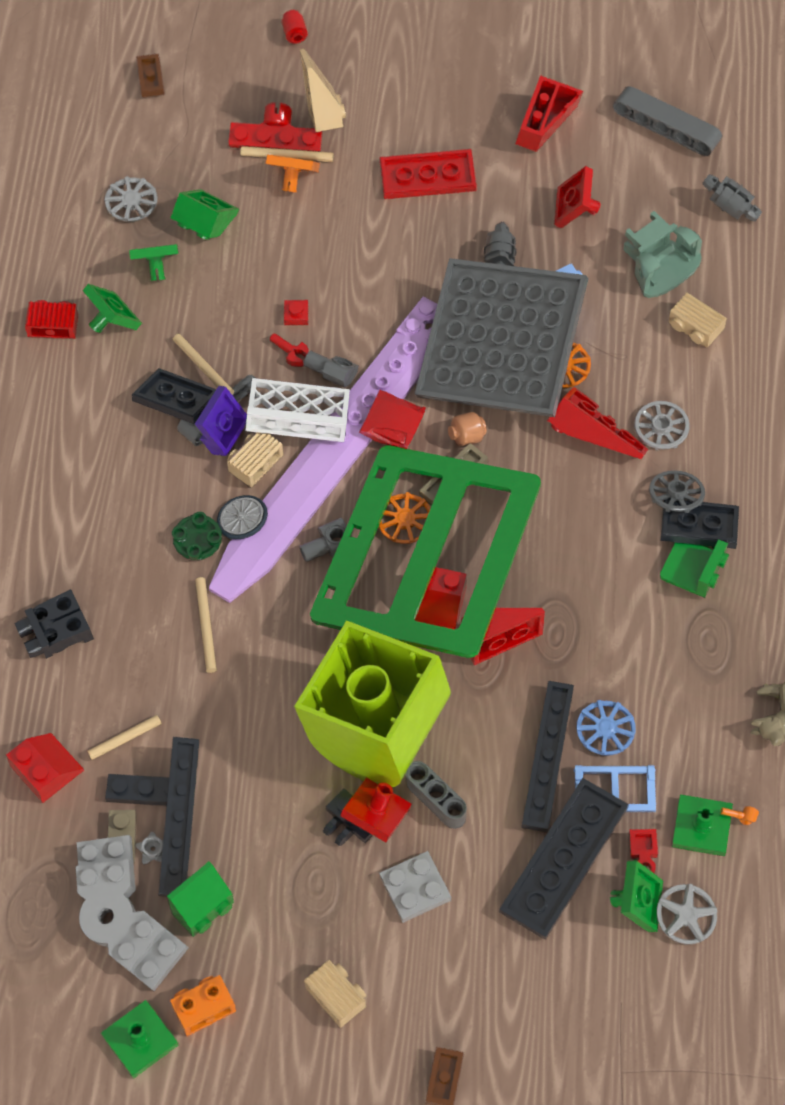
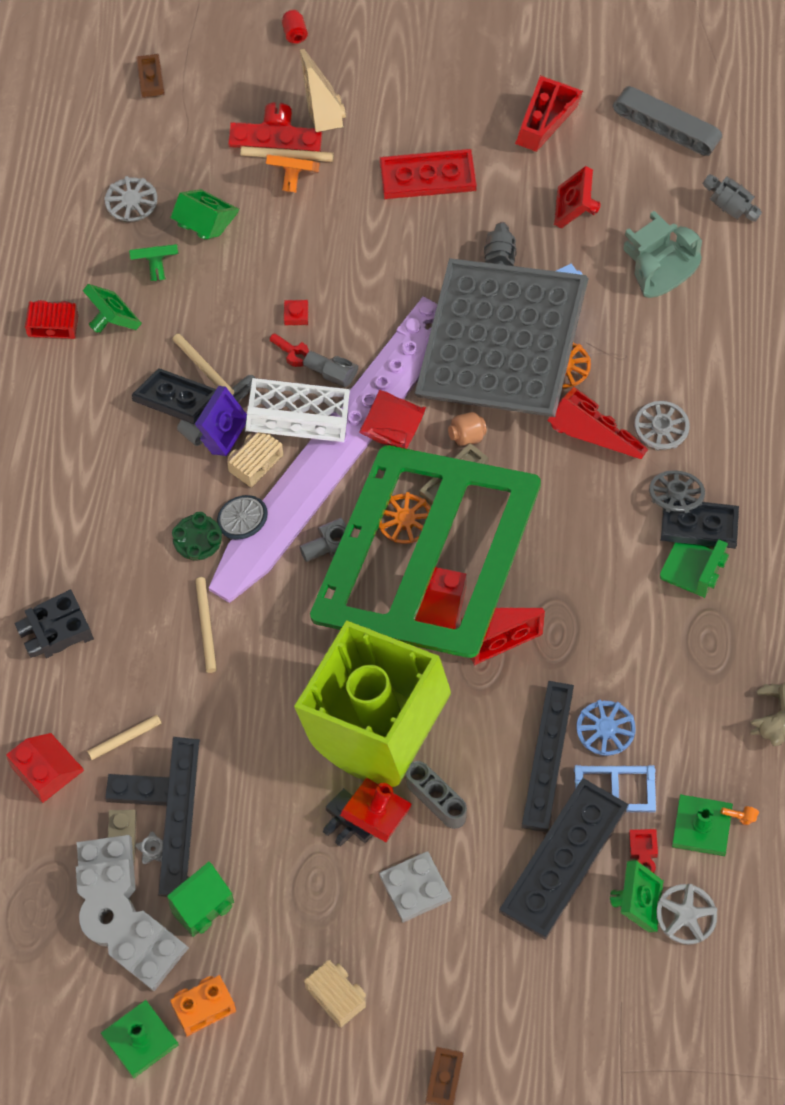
tan brick [669,292,727,347] -> none

